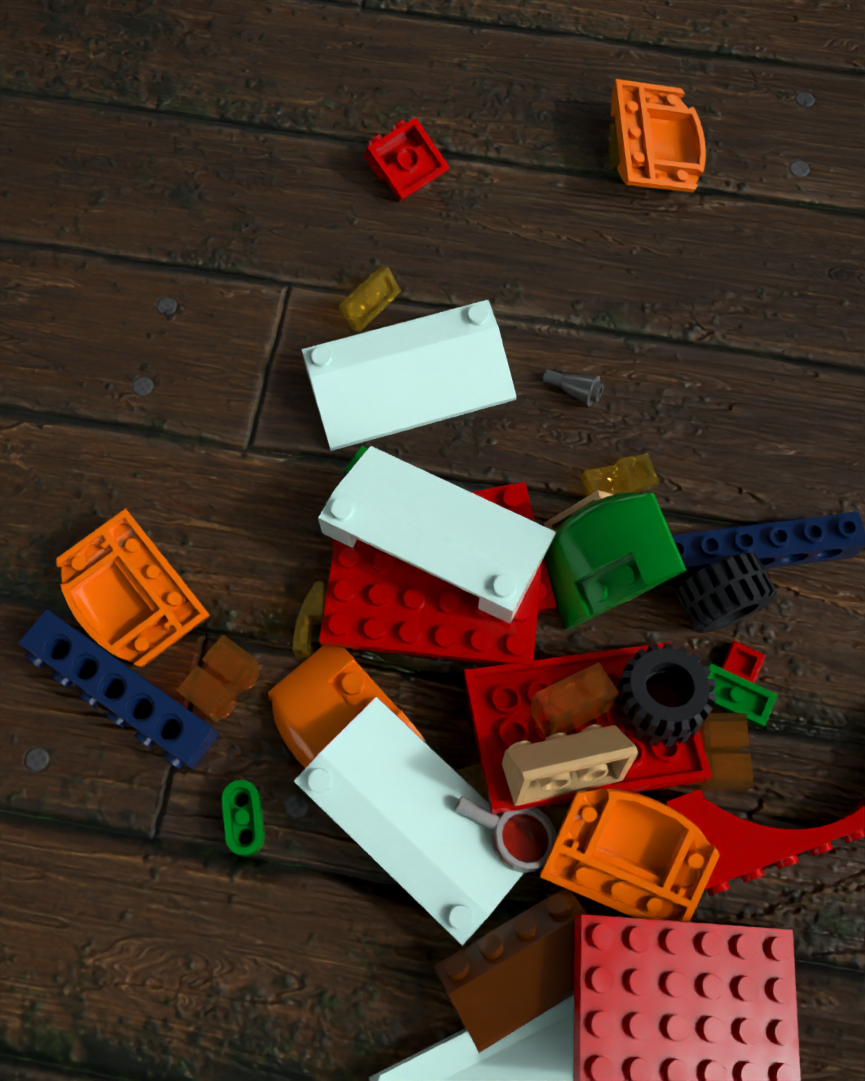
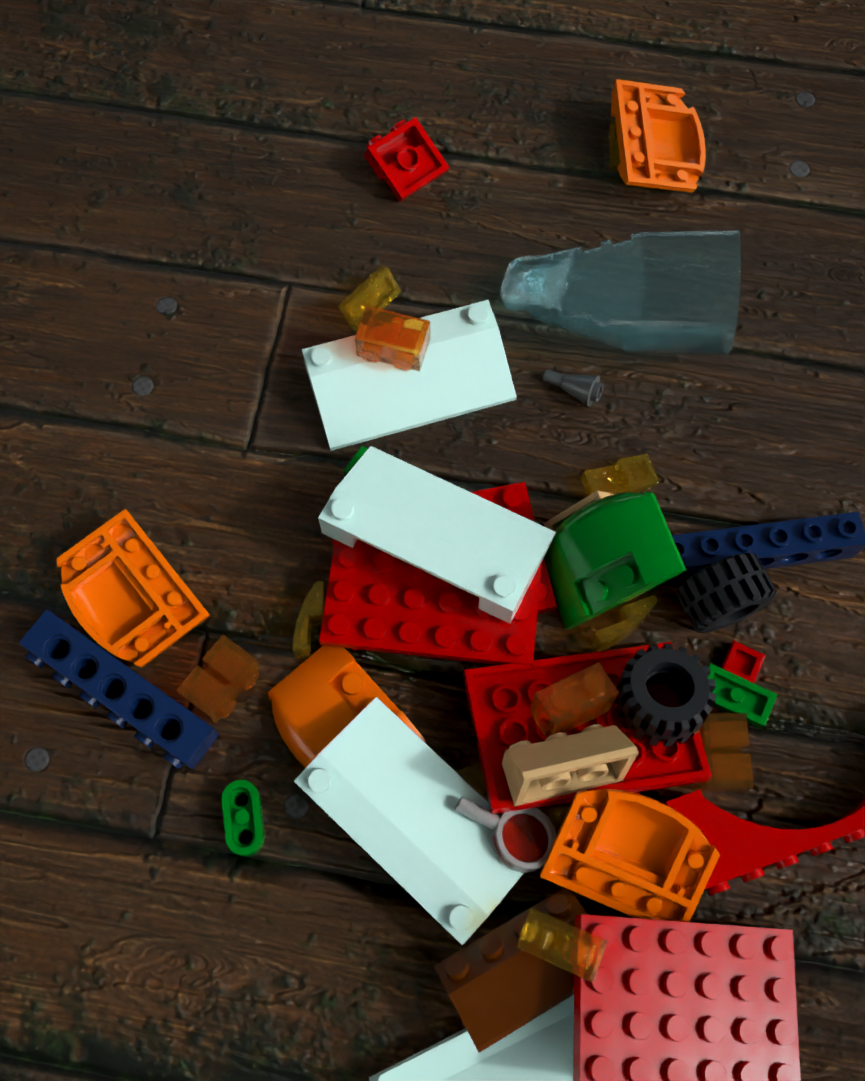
none -> clear orange brick [355,305,431,371]
none -> clear light blue windscreen [500,230,741,356]
none -> clear yellow plate [517,908,607,981]
none -> clear yellow slope [591,595,657,652]

